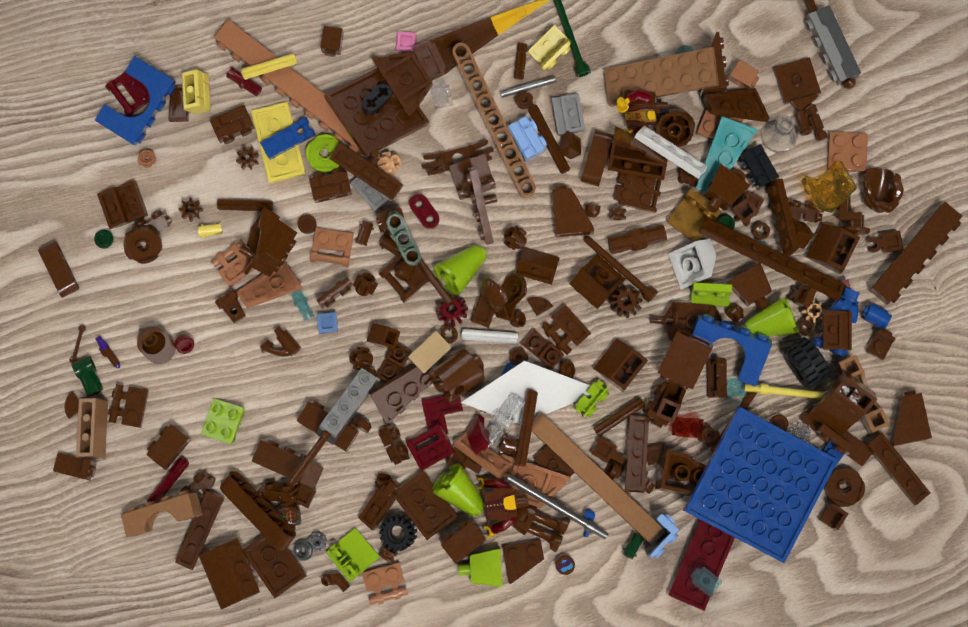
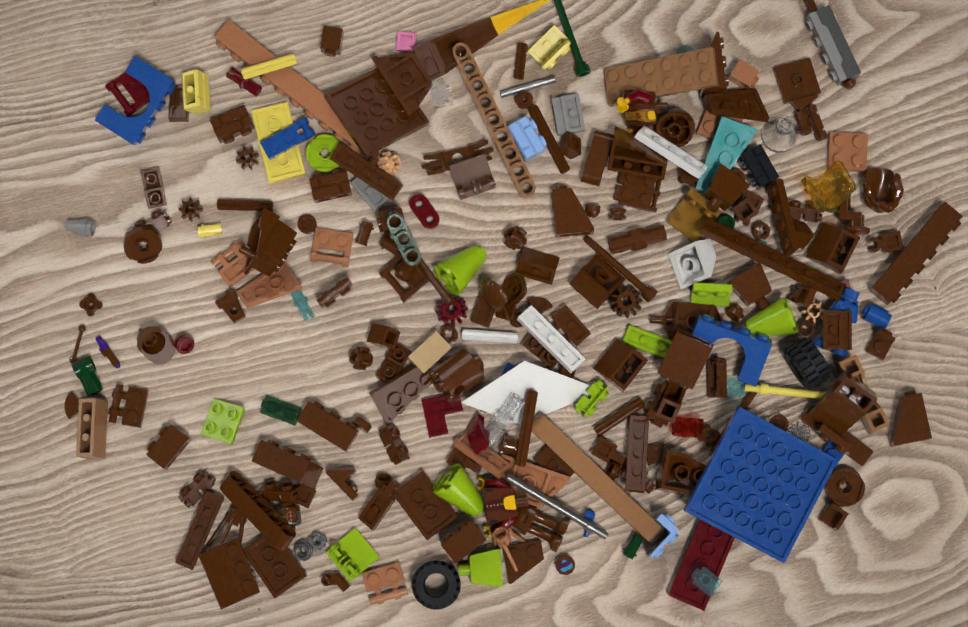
reddish brown beam [38,241,79,298] -> none
reddish brown bracket [53,453,96,481] -> none
dark green plate [94,230,114,249] -> none
reddish brown slope [97,180,148,229] -> none
medium nougat arch [121,490,203,537] -> none
nougat plate [138,150,156,168] -> none
dark red axle [147,457,189,503] -> none
reddish brown plant [260,326,301,357] -> none
light grey piece [287,368,378,488] -> none
medium blue plate [317,312,338,334] -> none
reddish brown gear [353,273,378,296] -> none
black beam [361,84,392,115] -> none
reddish brown bush [378,545,398,562] -> none
black tyre [379,514,417,552] -> none
dark red plate [406,422,455,471] -> none
reddish brown plate [465,167,497,245] -> none
reddish brown plate [509,348,528,366] -> none
reddish brown plate [866,432,931,506] -> none
none -> light grey cone [65,219,96,237]
none -> reddish brown plate [79,293,103,316]
none -> reddish brown slope [140,167,167,209]
none -> reddish brown plant [207,507,247,546]
none -> clear green hinge [260,395,302,426]
none -> reddish brown slope [326,470,359,501]
none -> black tyre [412,560,461,610]
none -> nougat plant [491,527,526,572]
none -> white plate [517,305,585,373]
none -> lime tile [623,325,672,359]

